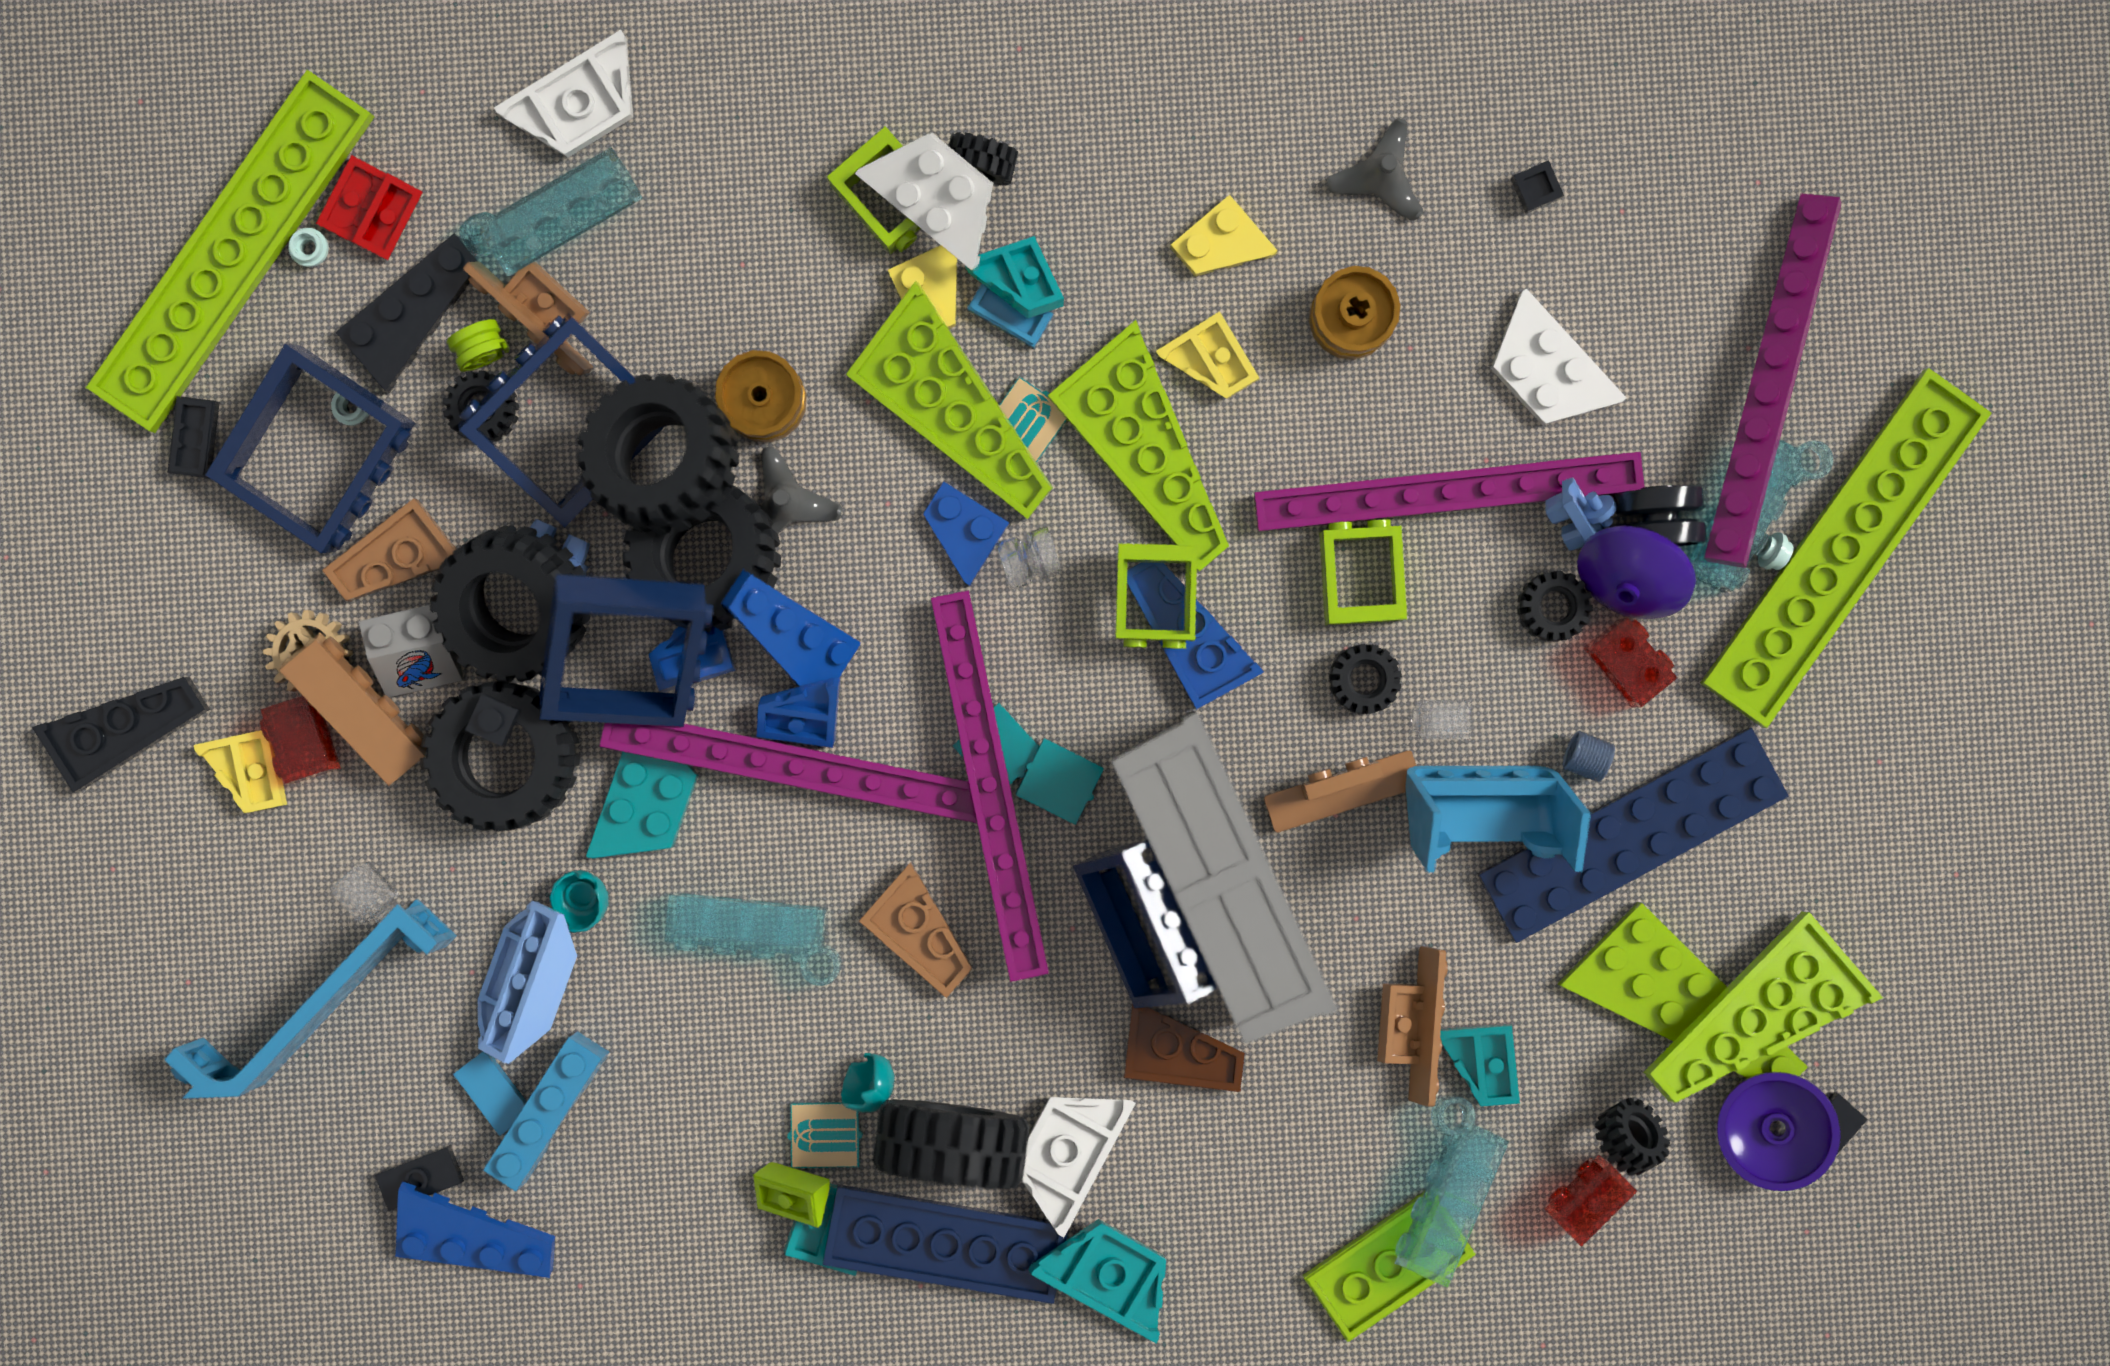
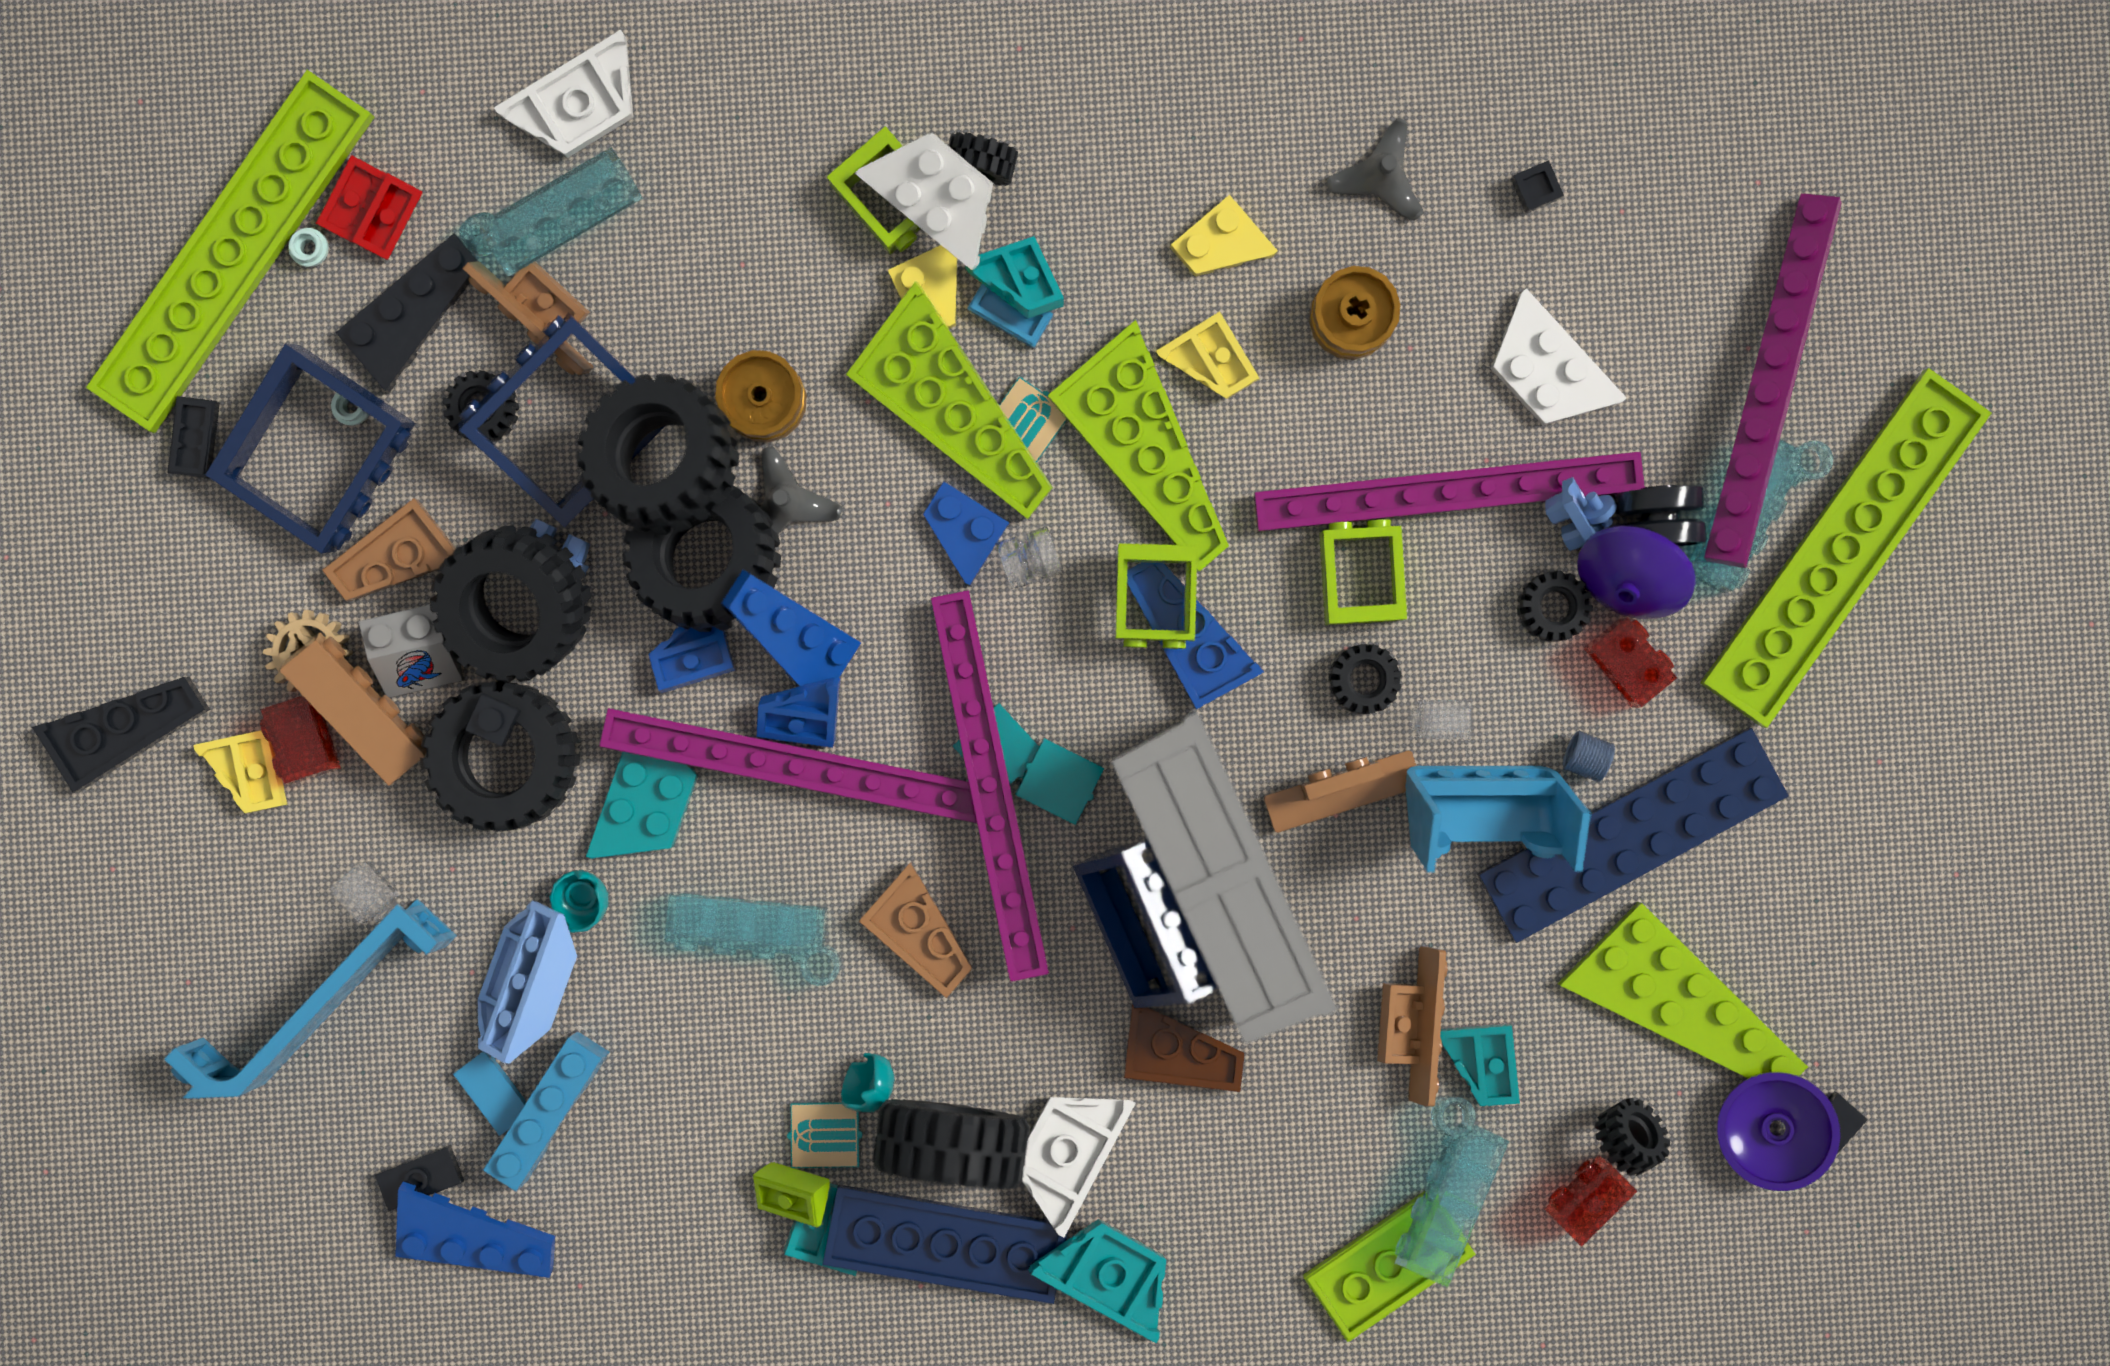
lime wheel [446,319,510,372] -> none
dark blue window [539,574,712,727] -> none
lime wing [1643,911,1883,1103] -> none
light aqua plate [1757,532,1793,570] -> none

